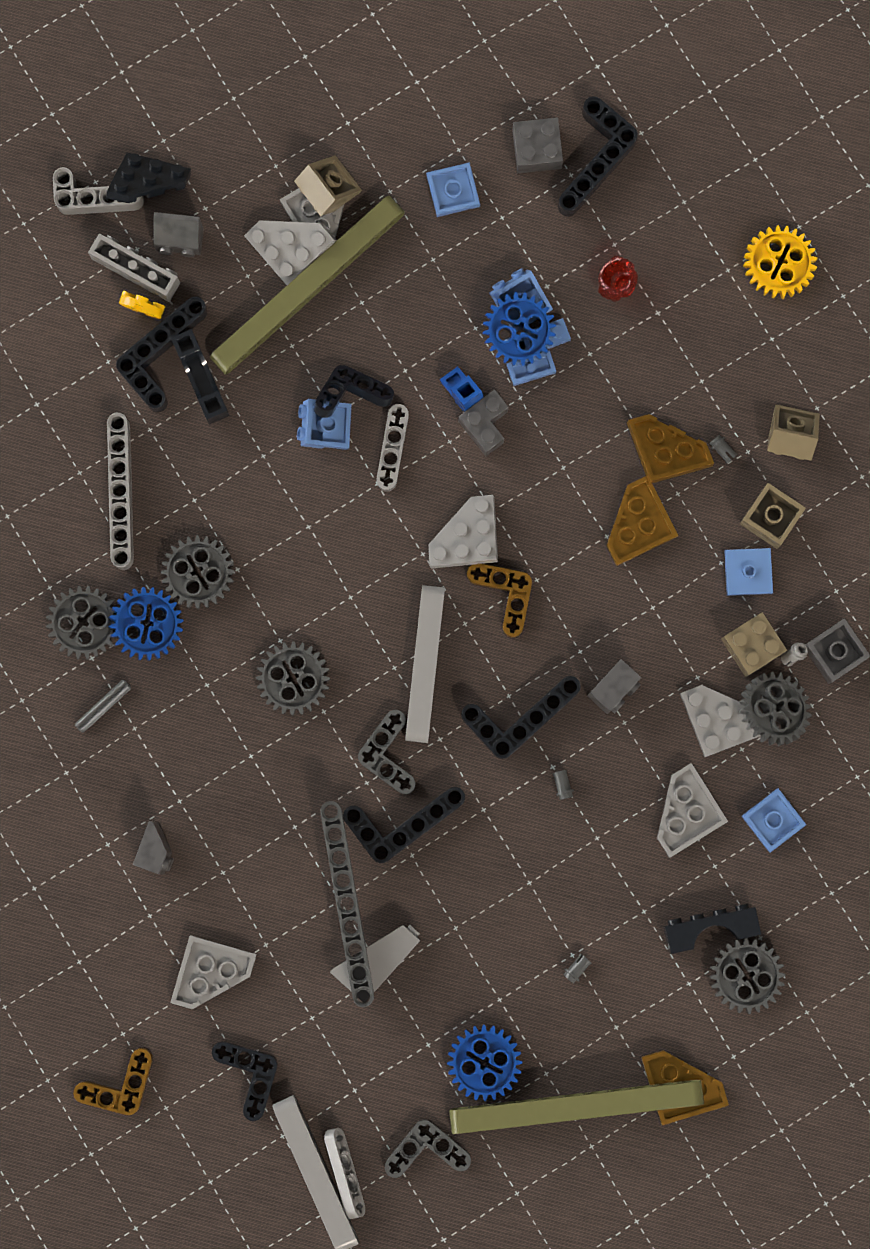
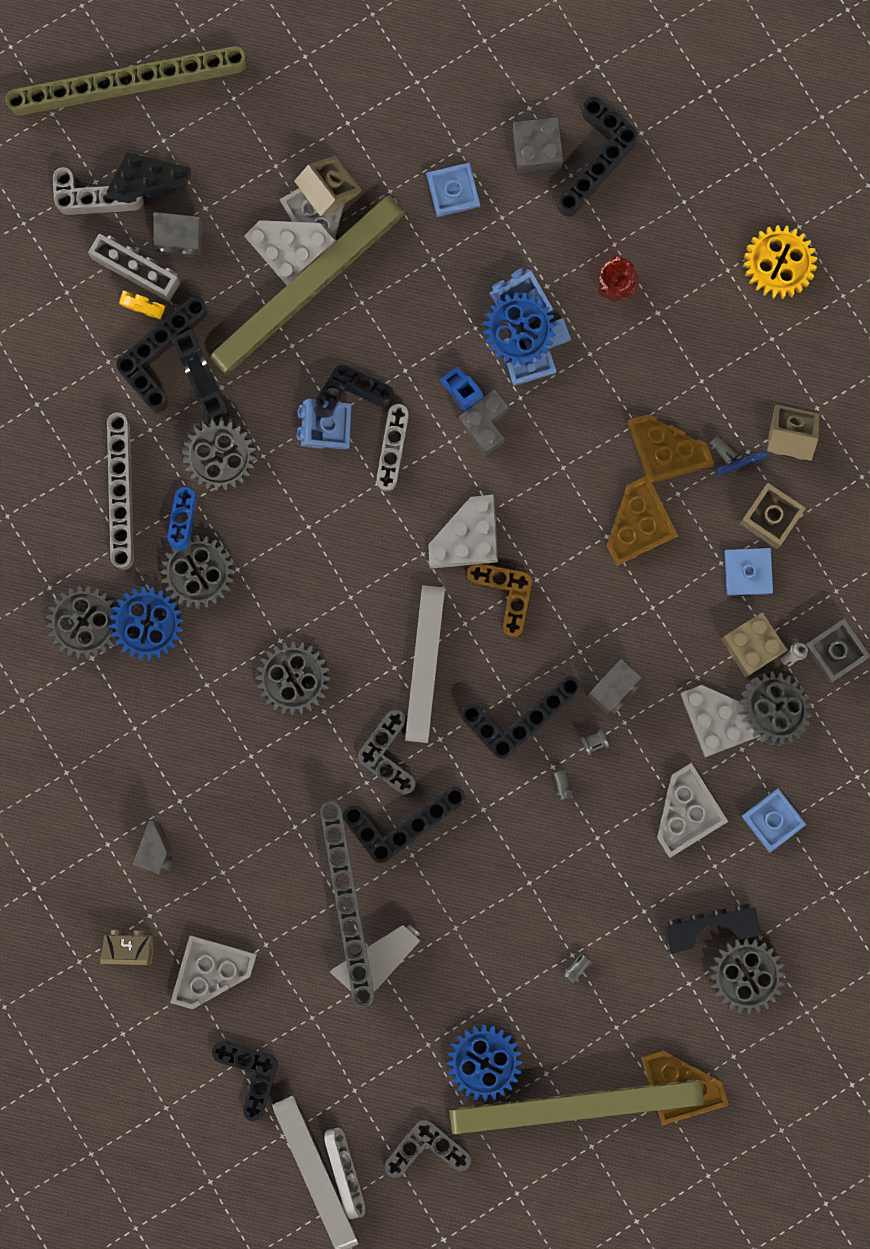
pearl gold beam [73,1048,153,1115] -> none
dark grey axle [75,680,131,733] -> none
none -> olive beam [5,47,246,116]
none -> dark tan slope [100,930,154,965]
none -> blue beam [167,487,197,551]
none -> dark grey gear [182,417,256,491]
none -> dark grey bush [580,729,609,756]
none -> blue piece [711,450,773,477]

